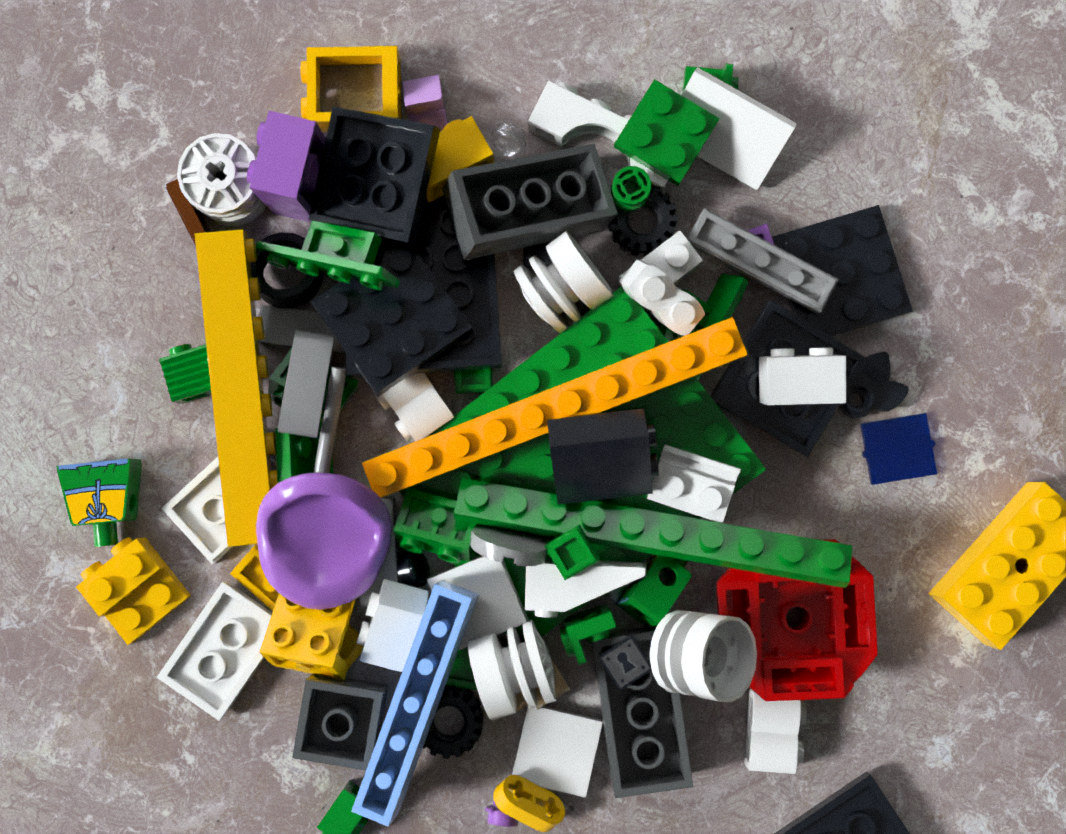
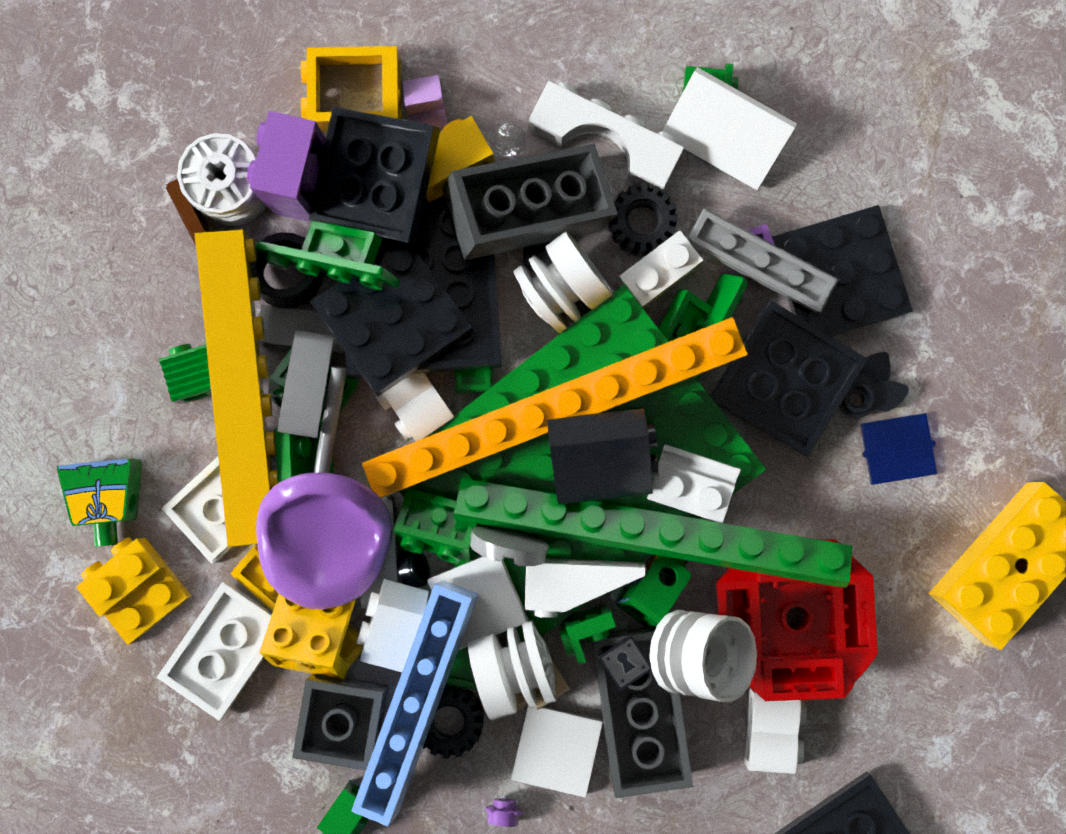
yellow beam [493,775,565,832] -> none
green tile [544,524,600,580] -> none
green wheel [611,166,651,212] -> none
green plate [614,79,720,186] -> none
white brick [619,260,705,336] -> none
white brick [759,347,846,405] -> none

